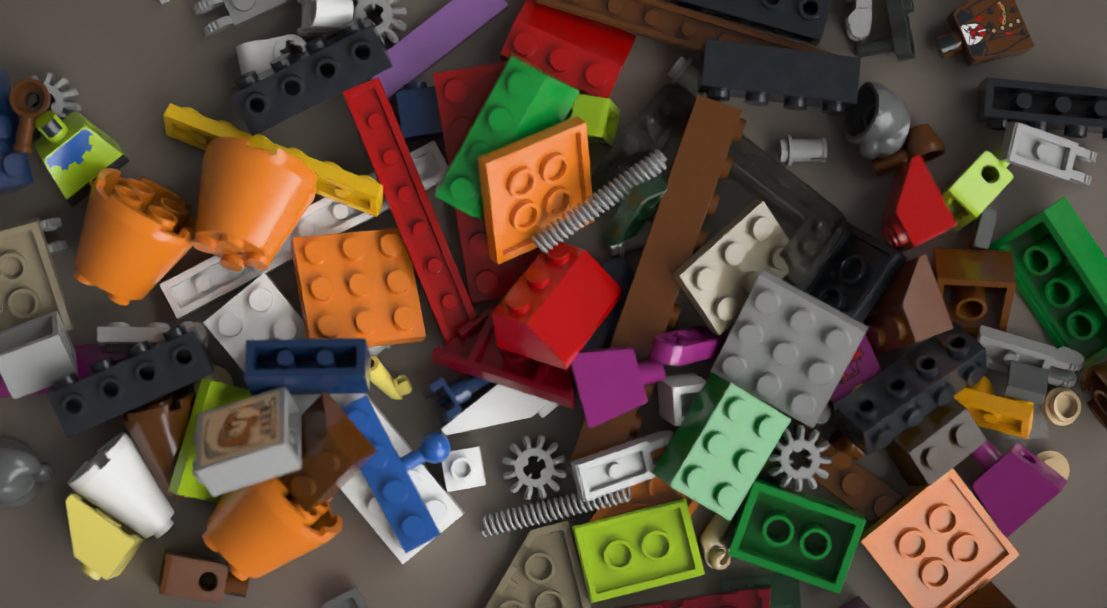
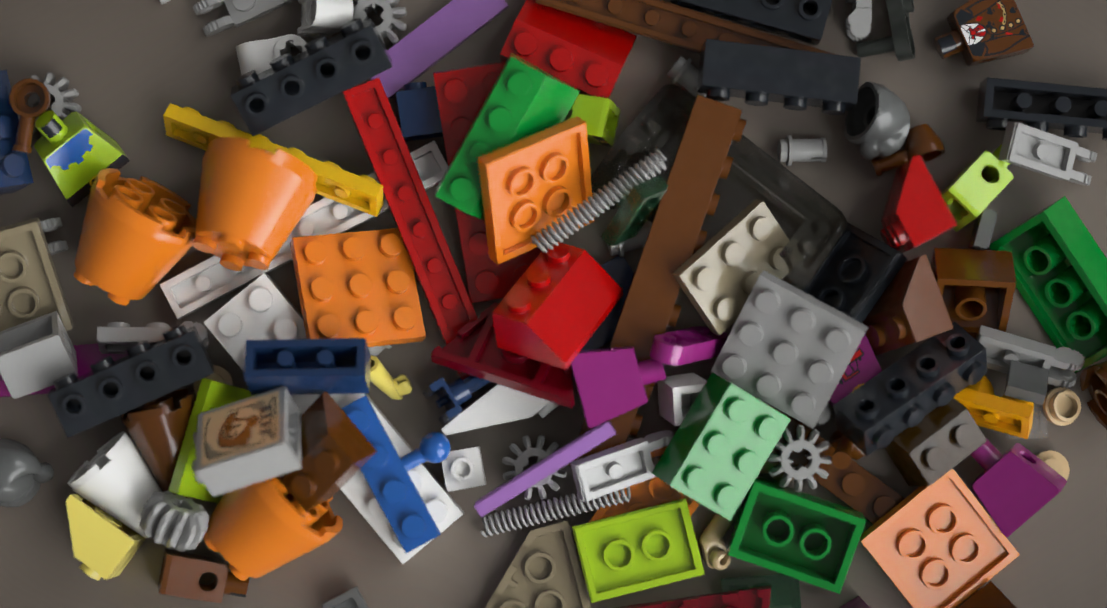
none -> light grey gear [139,491,210,551]
none -> medium lavender tile [474,420,616,517]

